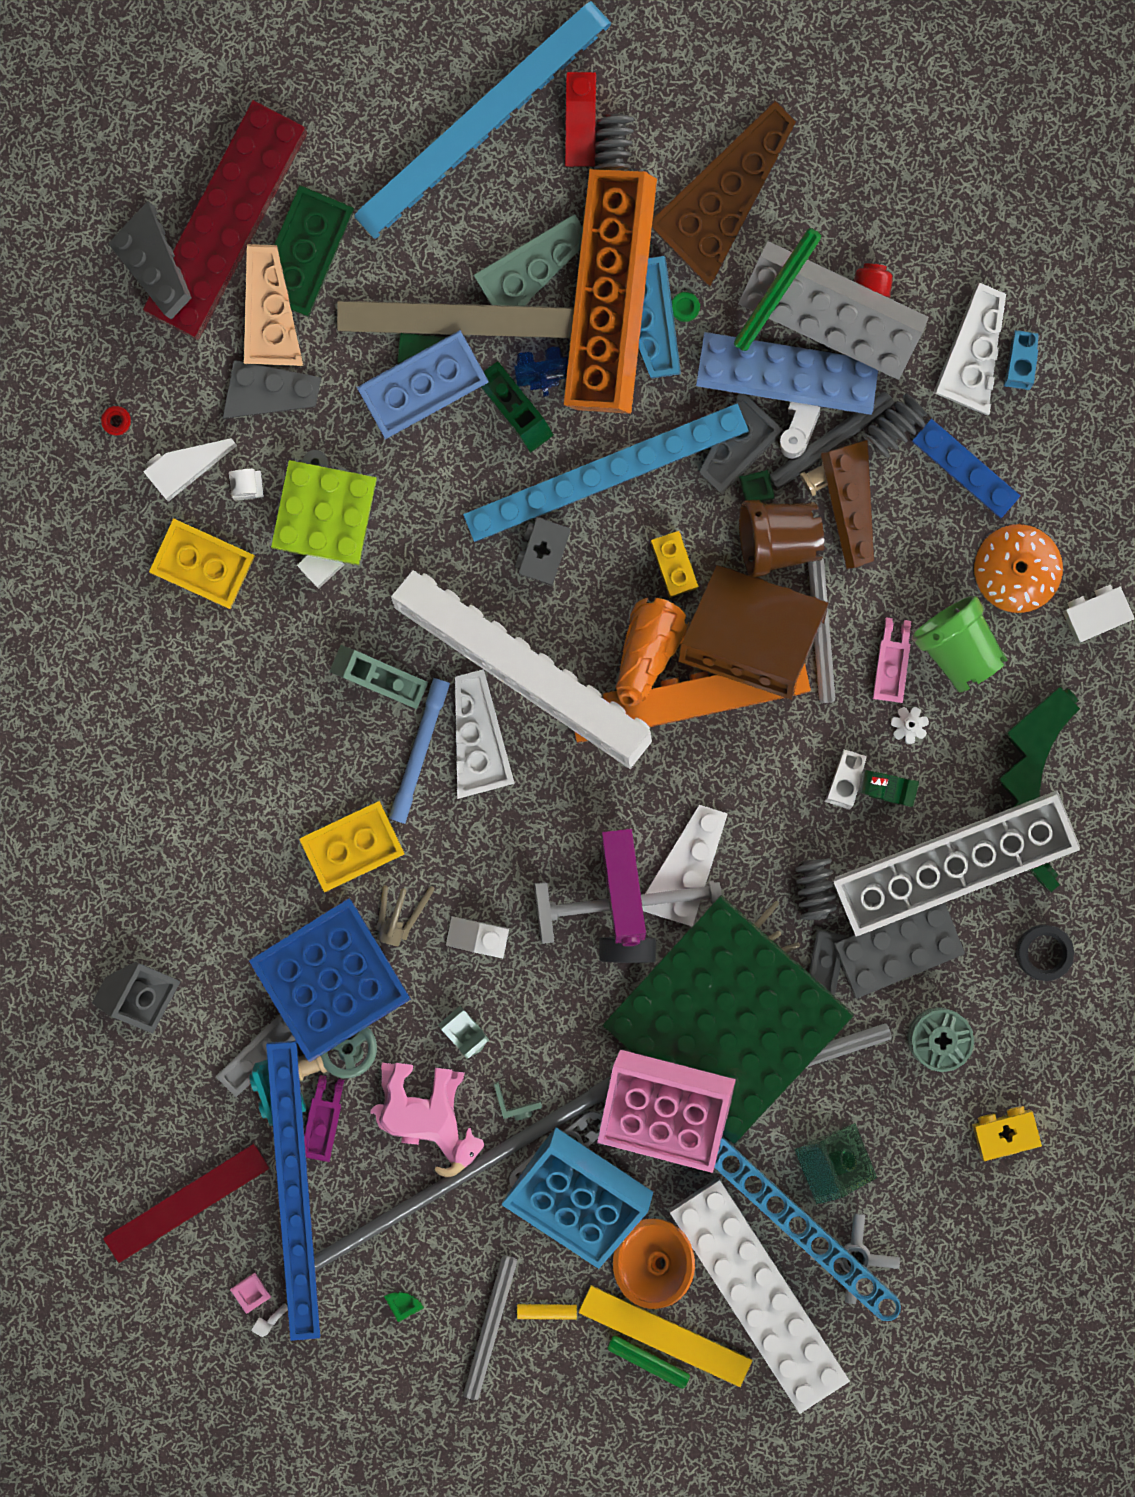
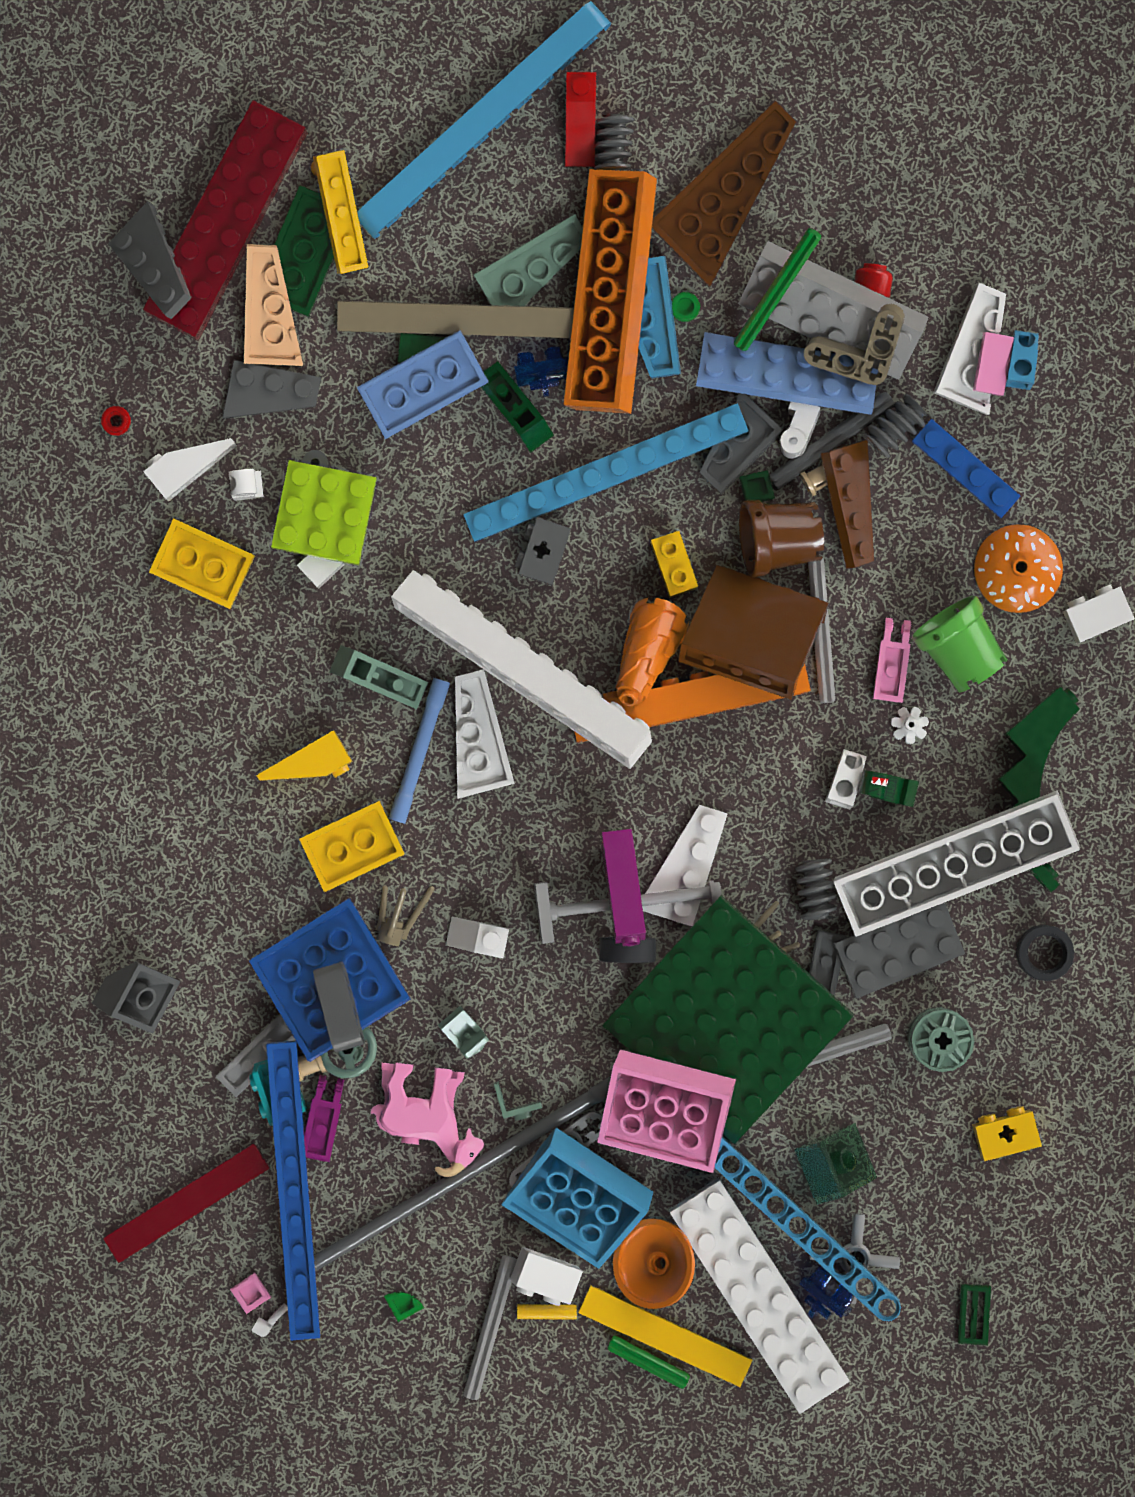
none -> yellow slope [256,730,353,781]
none -> yellow piece [311,150,368,274]
none -> dark grey beam [313,961,365,1052]
none -> white brick [510,1247,583,1306]
none -> clear blue hips [799,1267,855,1320]
none -> dark tan beam [804,304,905,385]
none -> dark green tile [958,1283,991,1346]
none -> bright pink tile [973,332,1014,396]

